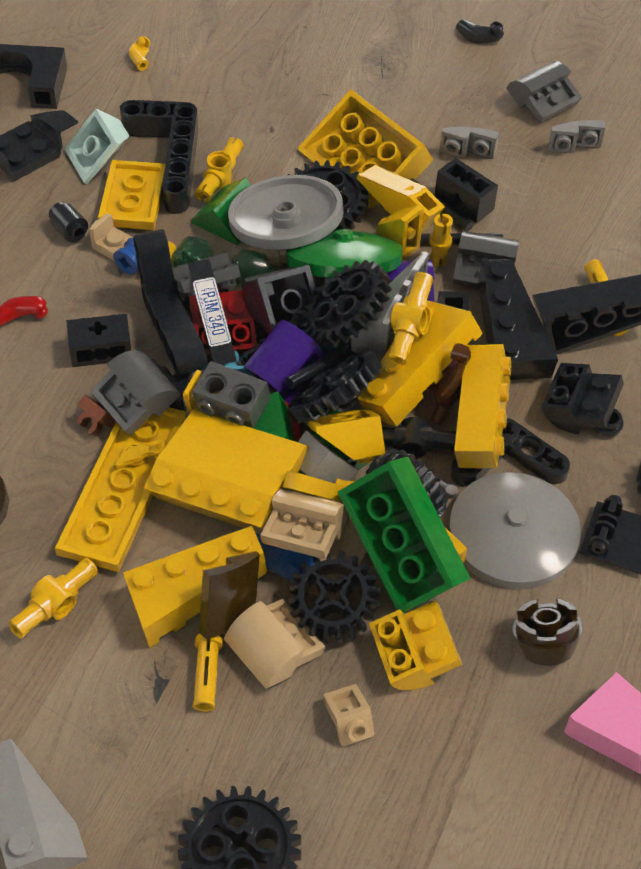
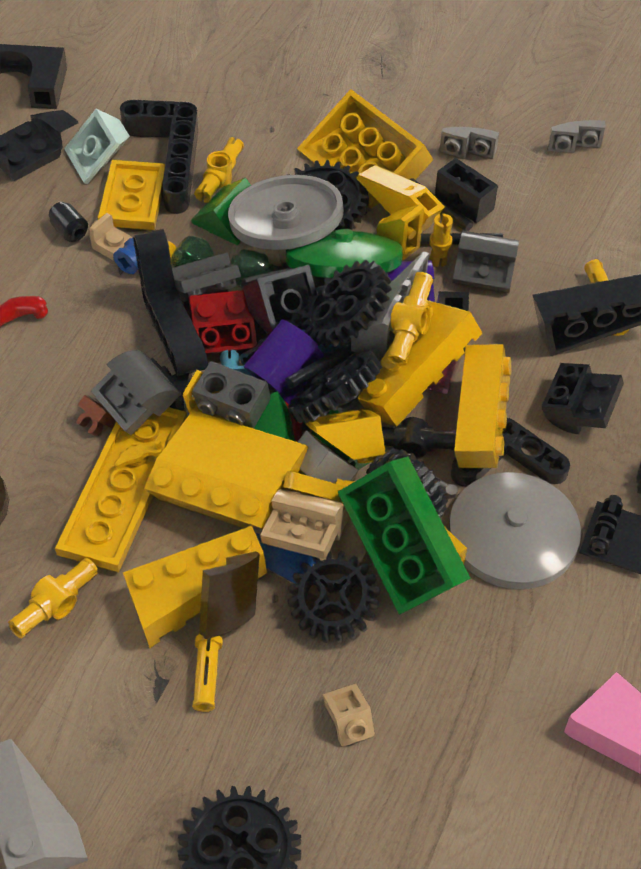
black brick [66,314,132,367] -> none
yellow arm [128,36,151,71] -> none
sticker [188,259,237,364] -> none
tan brick [224,599,325,689] -> none
yellow brick [369,600,463,690] -> none
reddish brown piece [430,343,471,426] -> none
black arm [456,19,504,43] -> none
black wedge [478,259,558,380] -> none
dark grey brick [506,61,582,124] -> none
dark brown cone [512,599,583,666] -> none
black plate [593,408,624,437] -> none

